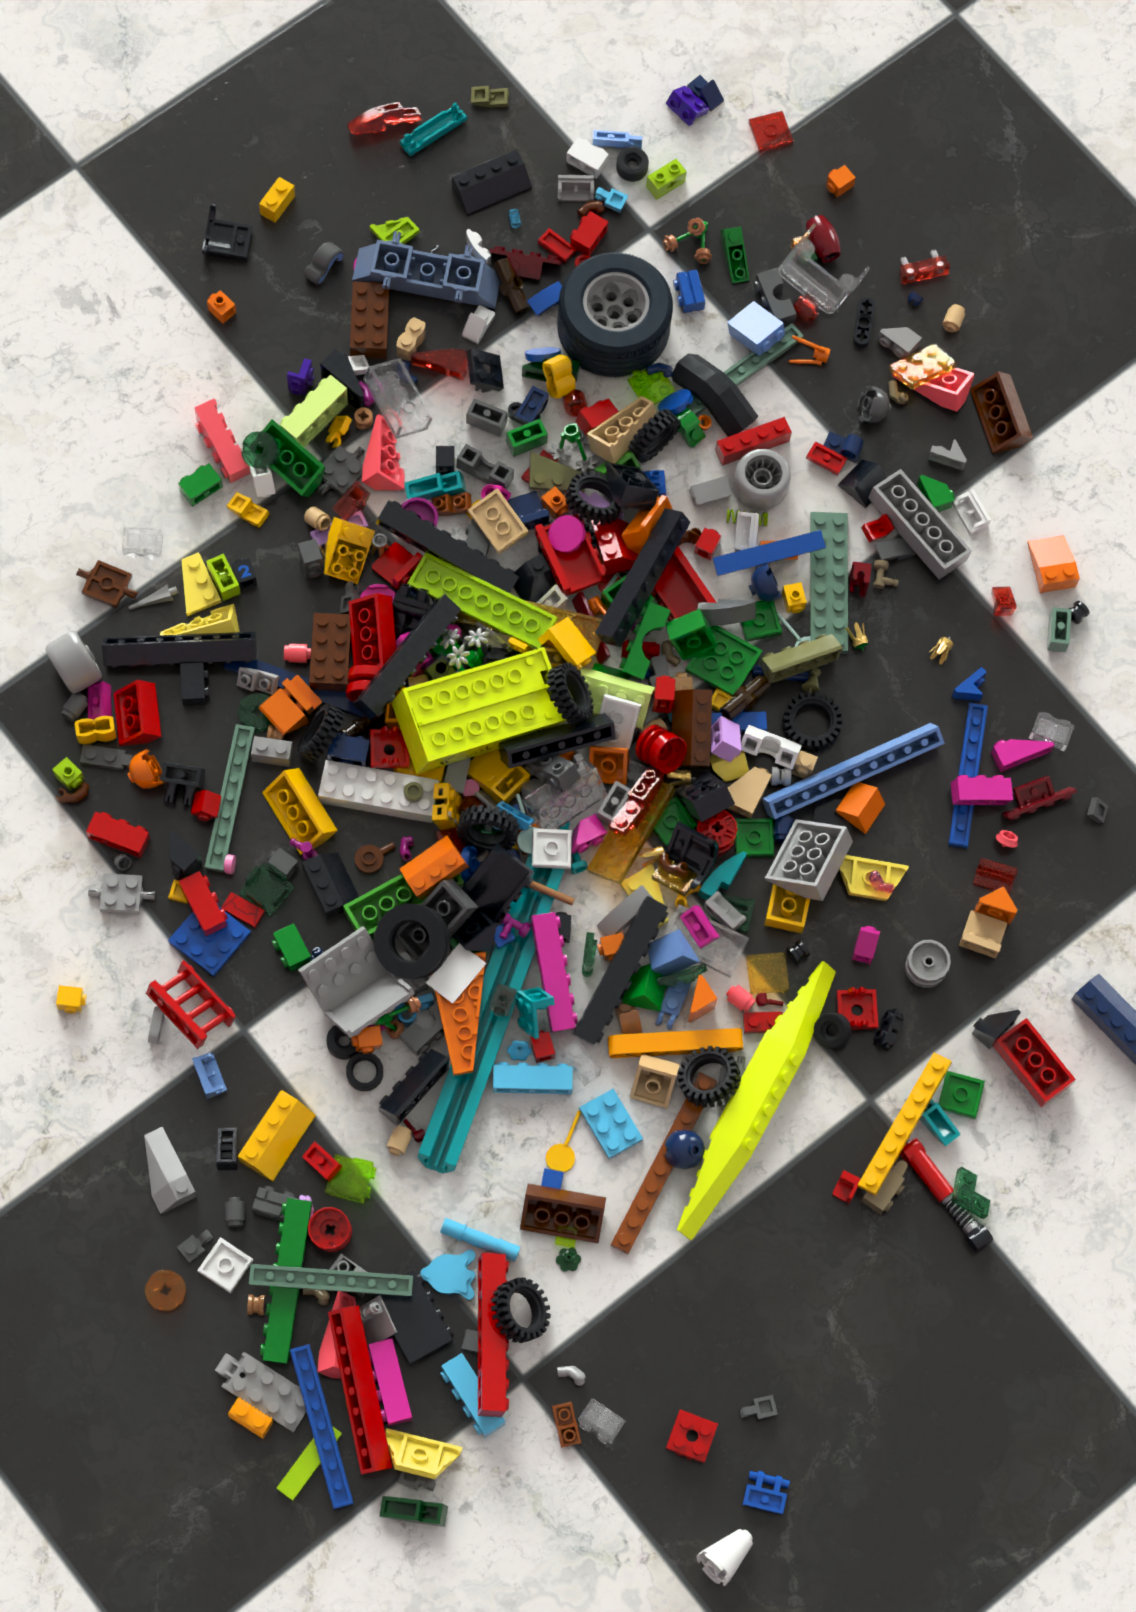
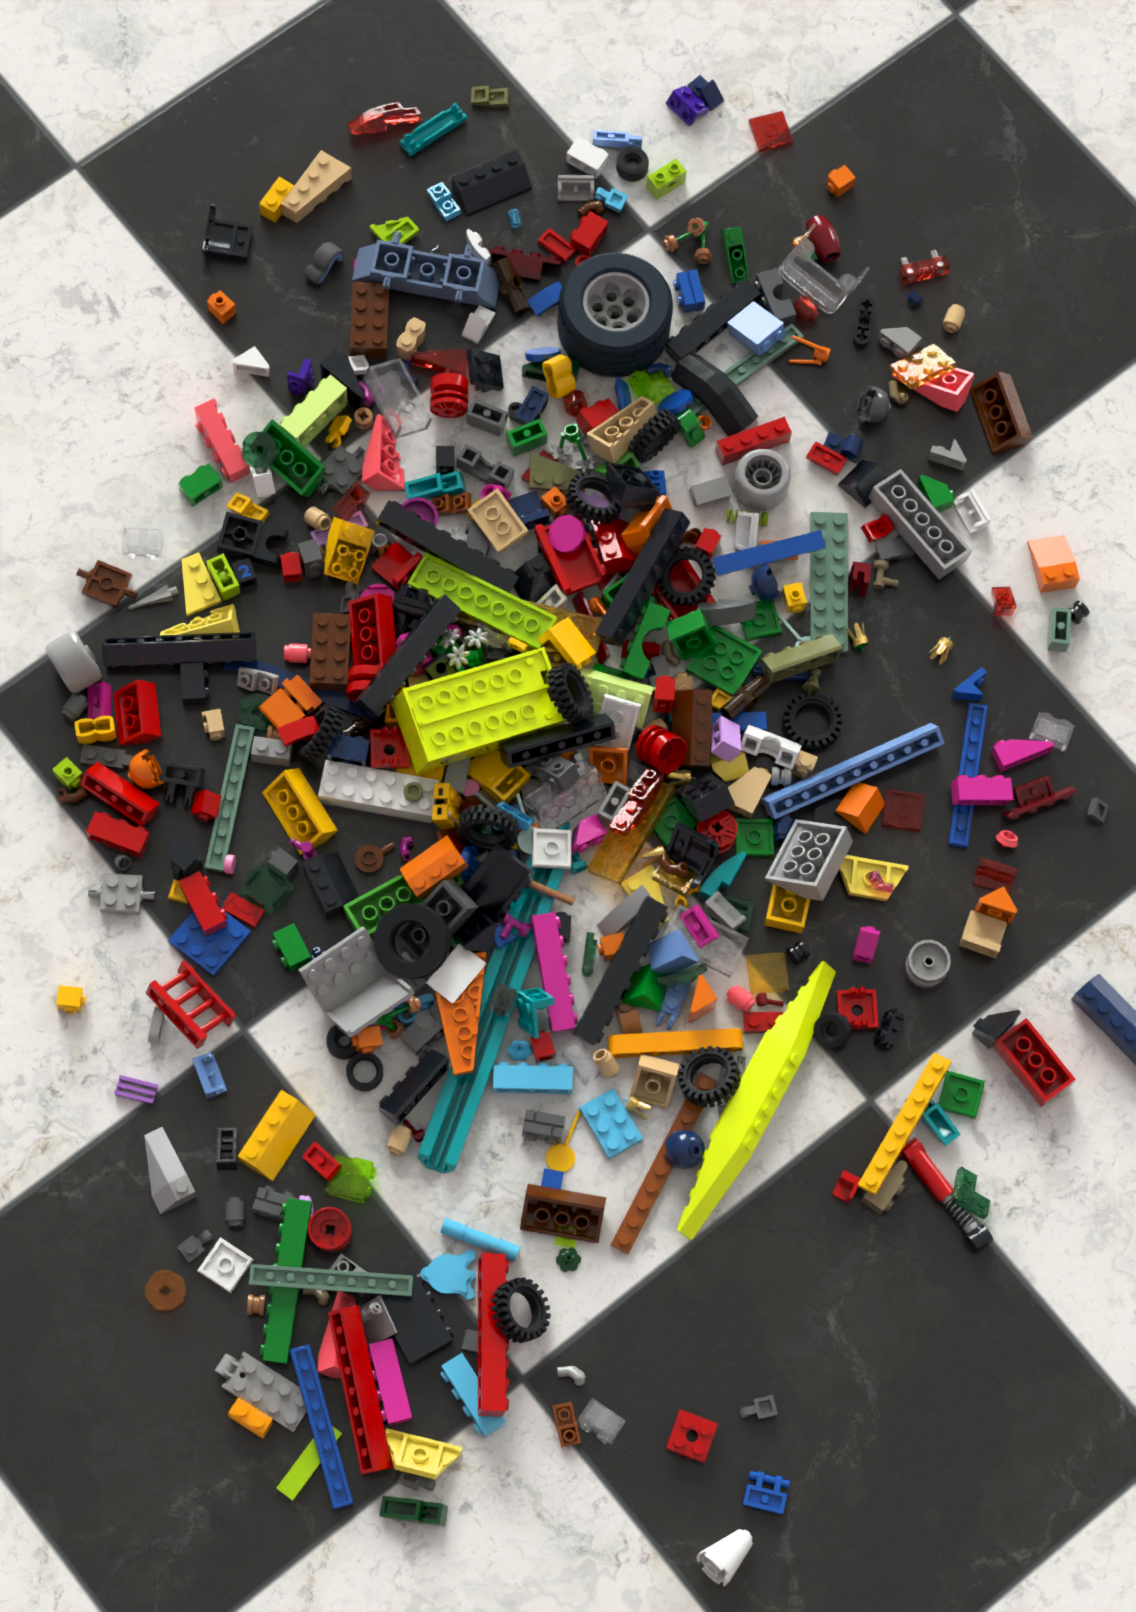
none -> red brick [80,762,160,826]
none -> medium lavender tile [114,1075,159,1105]
none -> tan brick [201,709,225,741]
none -> black brick [217,512,289,568]
none -> white slope [232,346,270,377]
none -> red slope [277,716,319,747]
none -> red brick [280,552,303,583]
none -> tan wedge [281,150,352,223]
none -> medium azure slope [427,182,461,221]
none -> red wheel [430,373,469,418]
none -> dark grey brick [522,1109,565,1145]
none -> tan brick [593,1049,619,1078]
none -> blue slope [615,378,632,411]
none -> pearl gold piece [623,1095,654,1120]
none -> black tyre [657,546,716,607]
none -> black brick [665,279,761,363]
none -> clear red tile [882,789,925,832]

